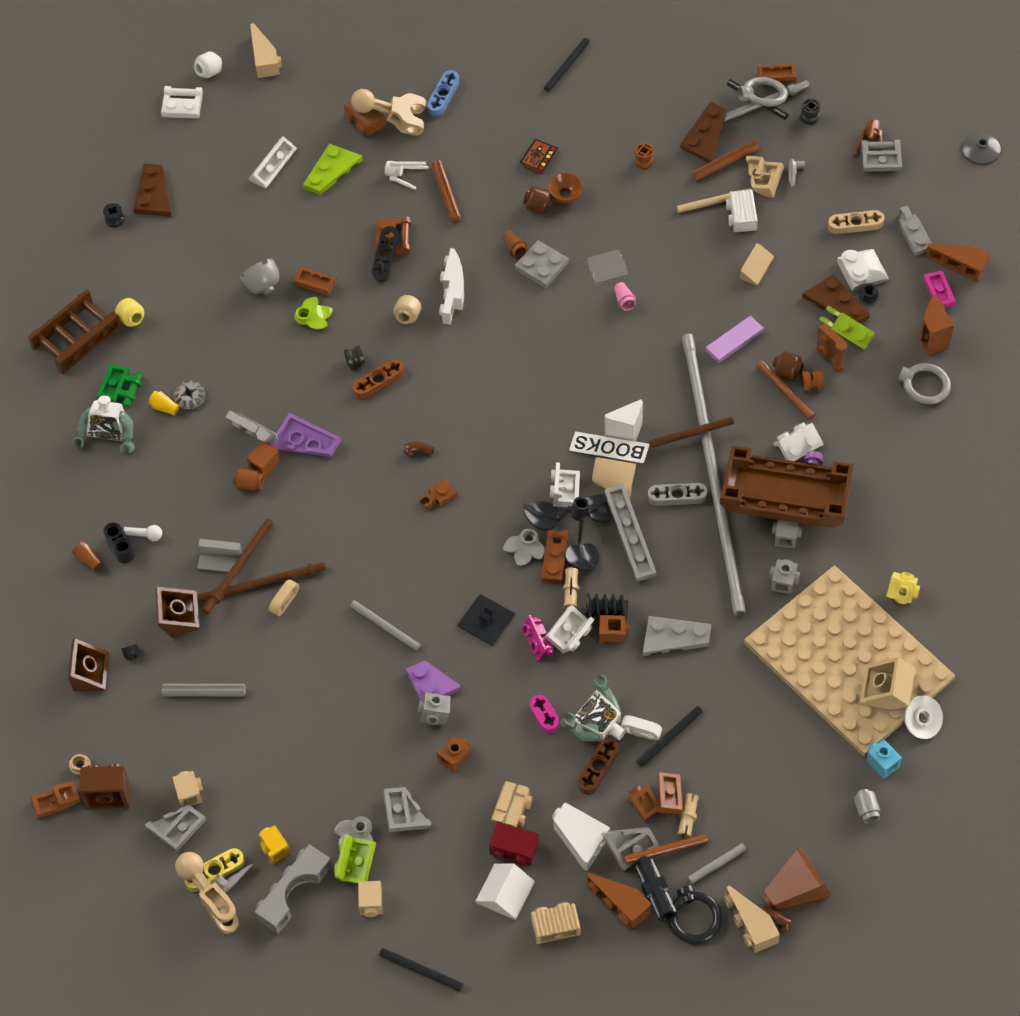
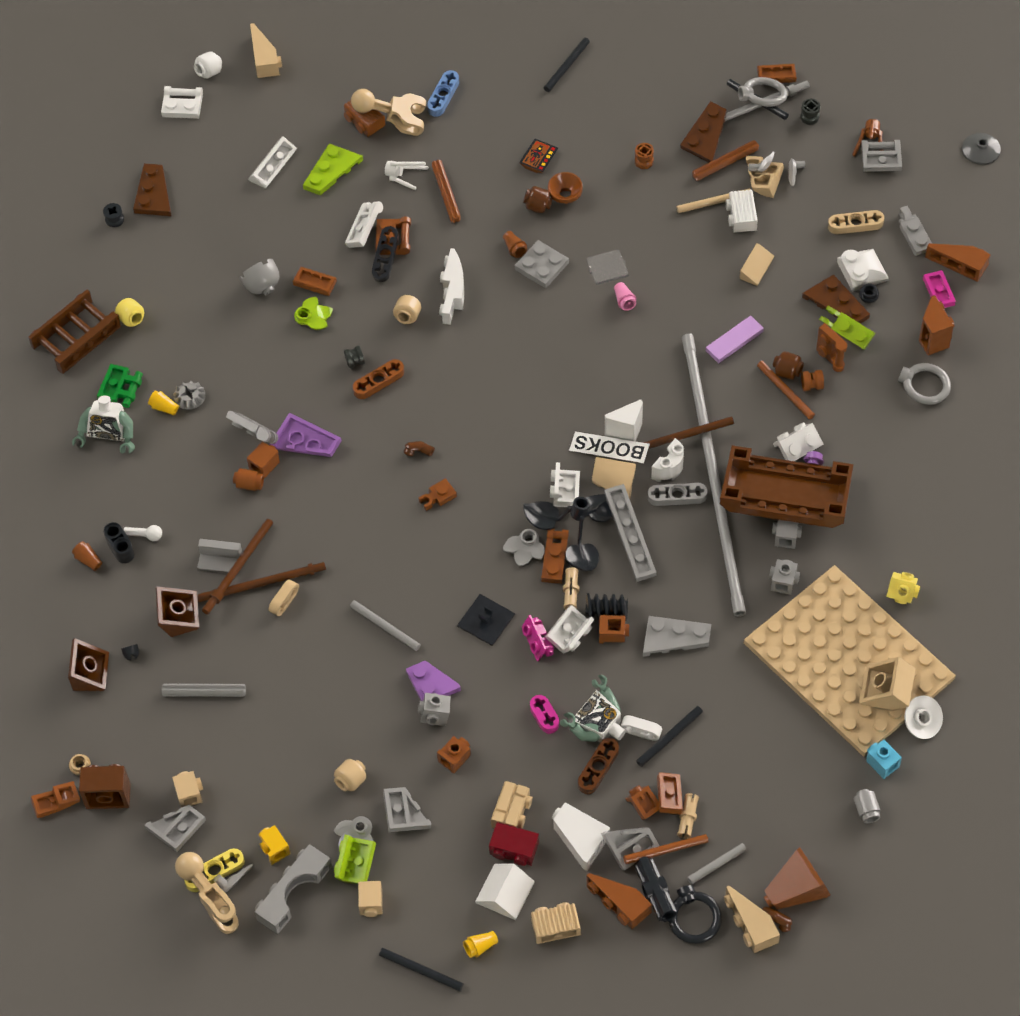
none -> tan head [334,759,366,791]
none -> white plate [345,201,383,248]
none -> yellow cone [463,931,498,958]
none -> white cylinder [651,438,684,482]
none -> light grey bar [748,152,774,172]

